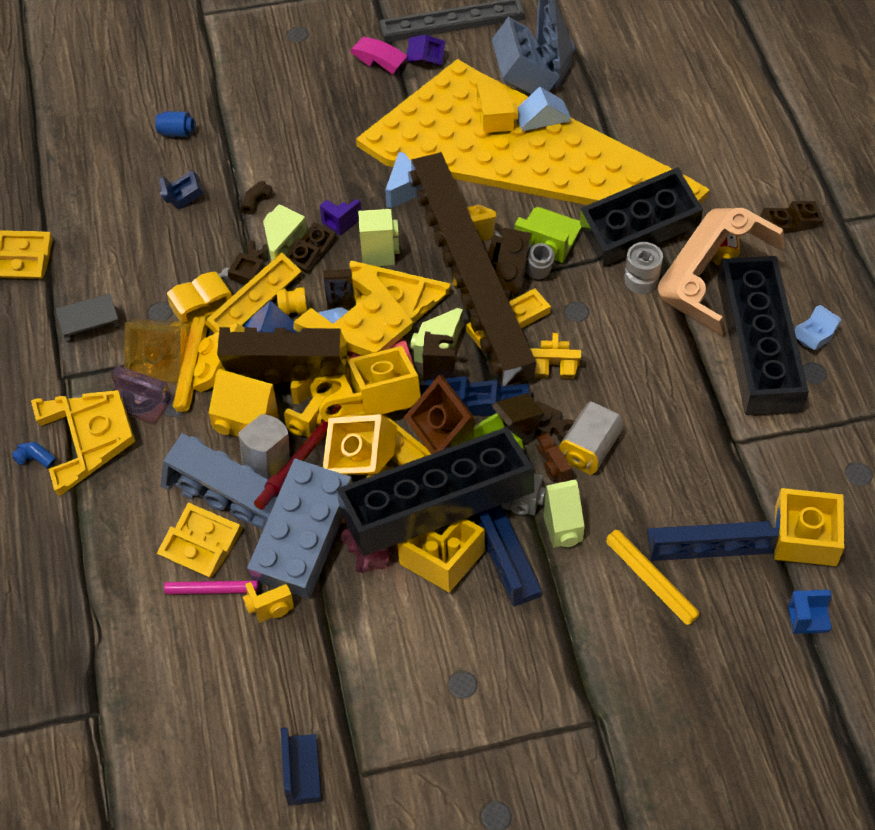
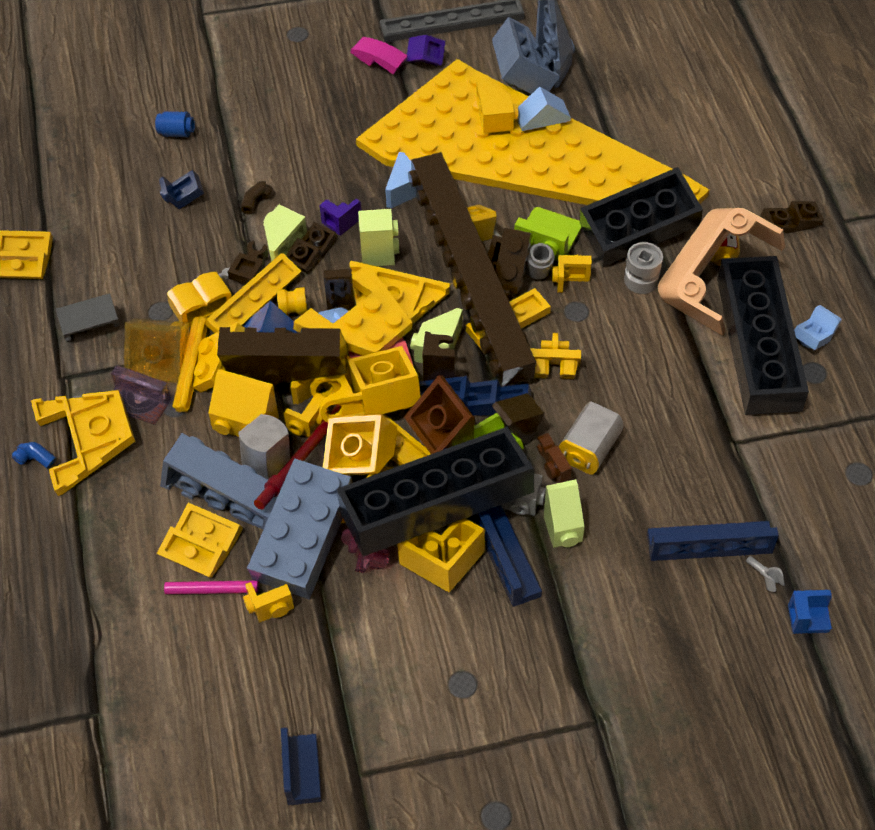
dark brown plate [535,401,575,442] -> none
yellow axle [606,529,700,625] -> none
yellow brick [774,488,844,566] -> none
none -> yellow bracket [552,255,592,293]
none -> light grey hand [746,556,785,592]

